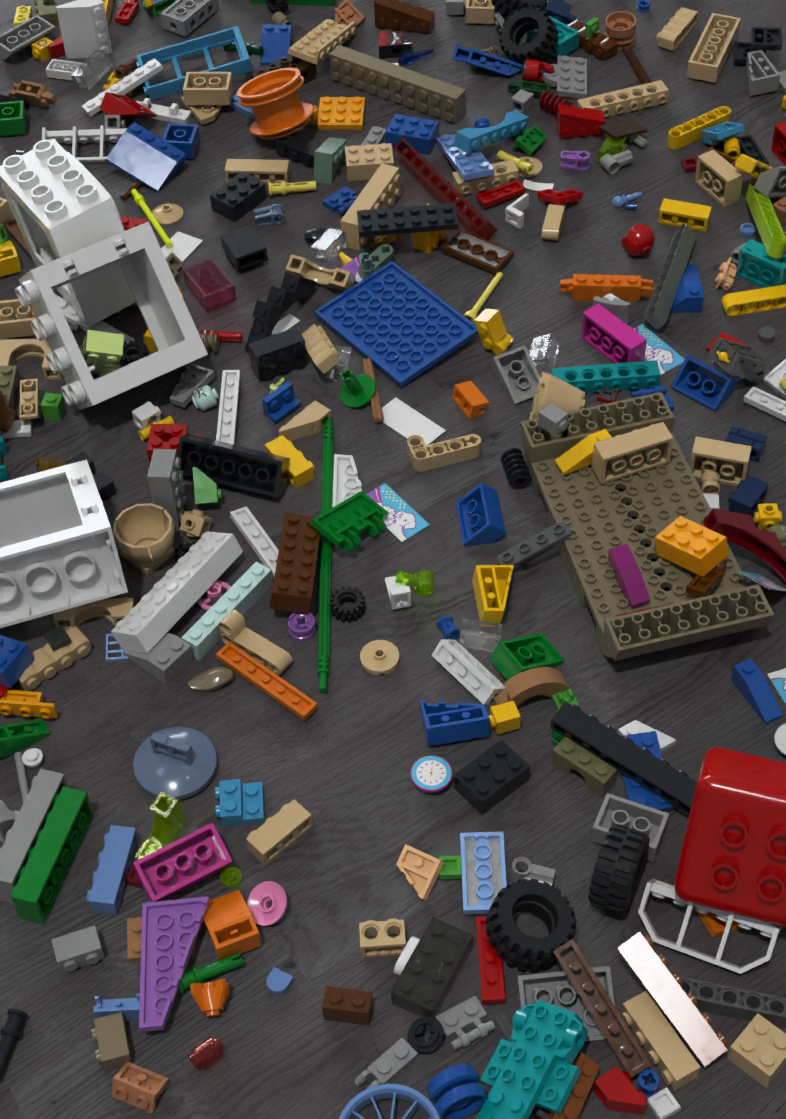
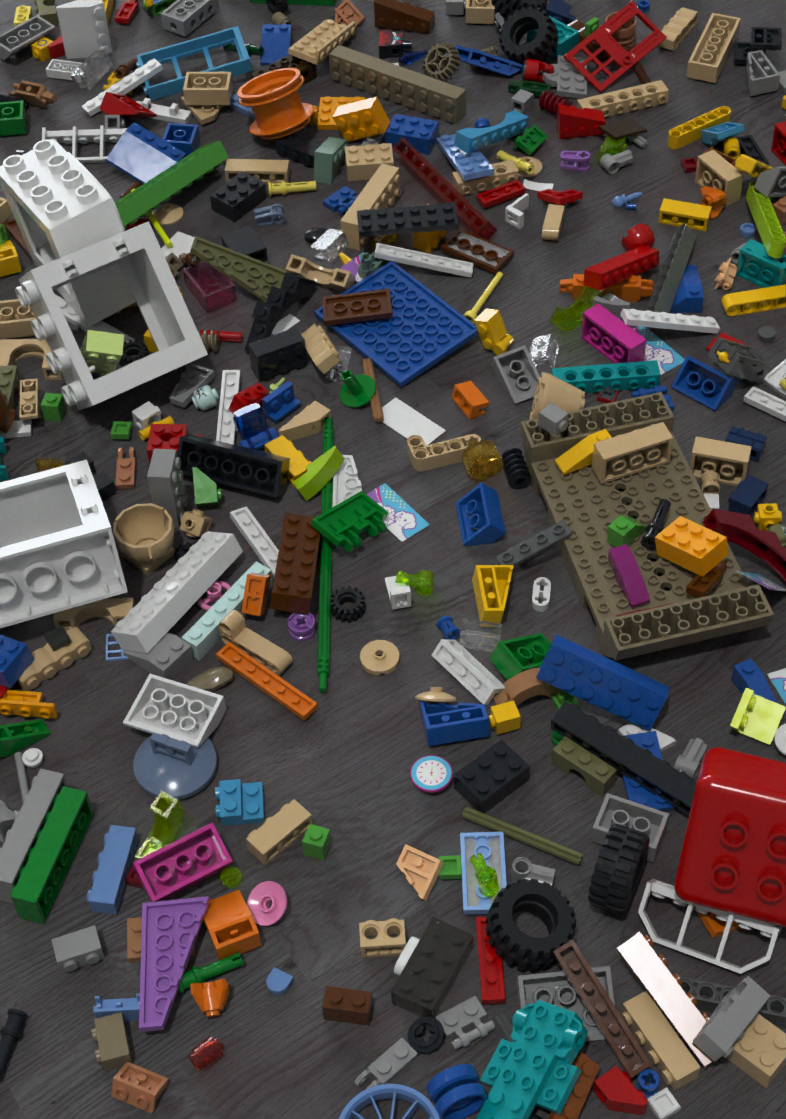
none -> bright green plate [110,421,132,440]
none -> bright green brick [115,141,229,229]
none -> nougat hinge [116,447,136,490]
none -> white slope [123,674,227,748]
none -> reddish brown pin [179,253,200,266]
none -> olive wing [190,236,287,302]
none -> red window [229,382,269,421]
none -> clear blue piece [233,403,278,450]
none -> orange hinge [241,573,271,616]
none -> lime slope [293,446,345,501]
none -> bright green brick [302,824,332,861]
none -> reddish brown plate [322,289,393,326]
none -> light orange brick [332,97,390,142]
none -> white tile [374,243,474,278]
none -> tan dish [415,687,456,702]
none -> dark tan gear [422,42,461,83]
none -> clear yellow brick [462,440,504,482]
none -> olive axle [462,807,583,865]
none -> clear neon green pin [470,853,500,897]
none -> white beam [532,577,551,612]
none -> blue brick [536,634,669,731]
none -> clear neon green arch [549,286,603,331]
none -> red door [563,1,667,93]
none -> red brick [583,246,660,290]
none -> bright green slope [607,515,646,547]
none -> white plate [620,309,720,334]
none -> black pin [641,499,671,549]
none -> light grey piece [674,737,707,780]
none -> light grey wedge [692,976,770,1062]
none -> orange brick [699,186,727,219]
none -> neon yellow bracket [730,688,786,745]

